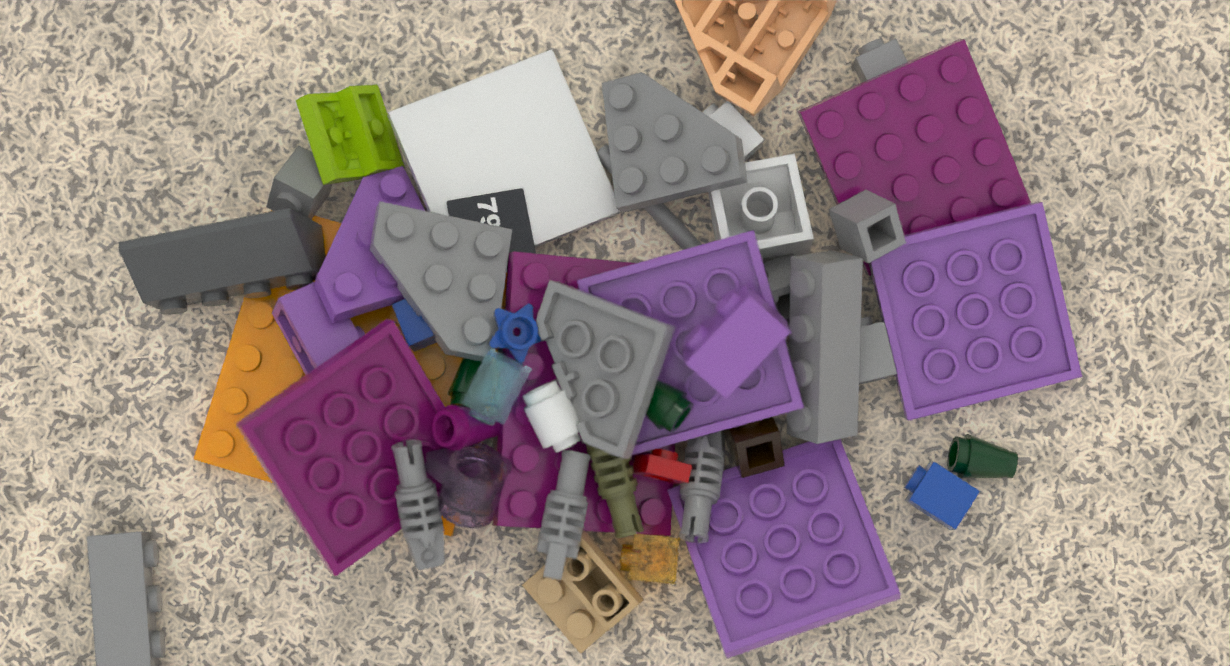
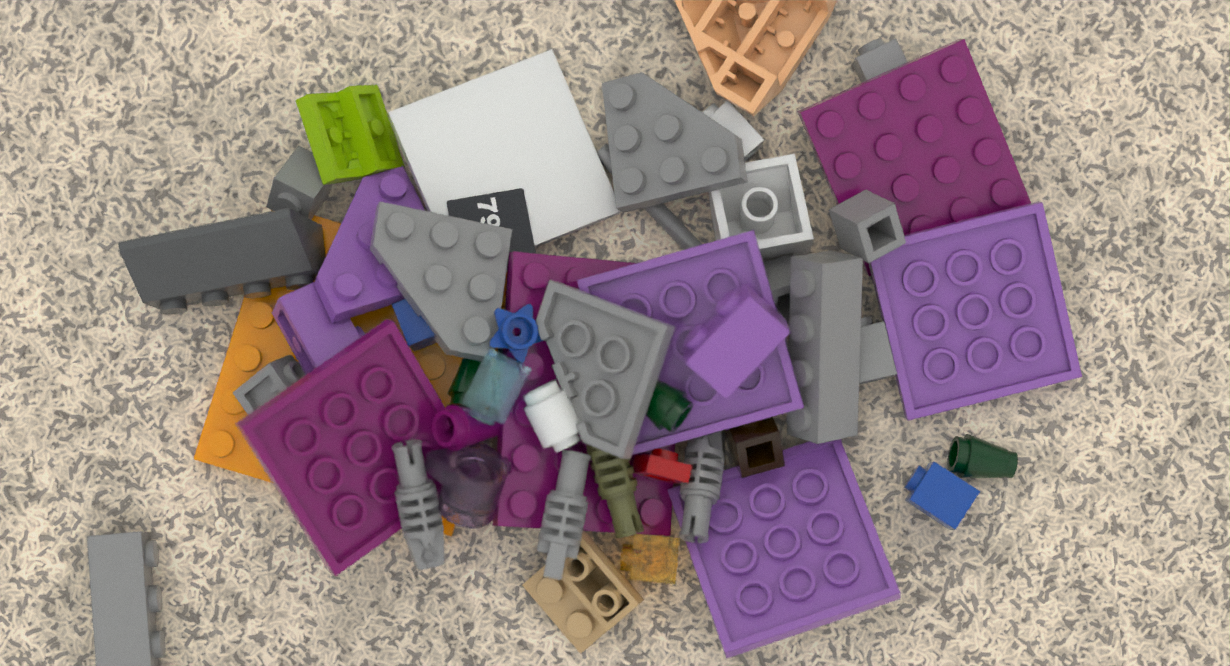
none -> light grey bracket [233,355,305,415]

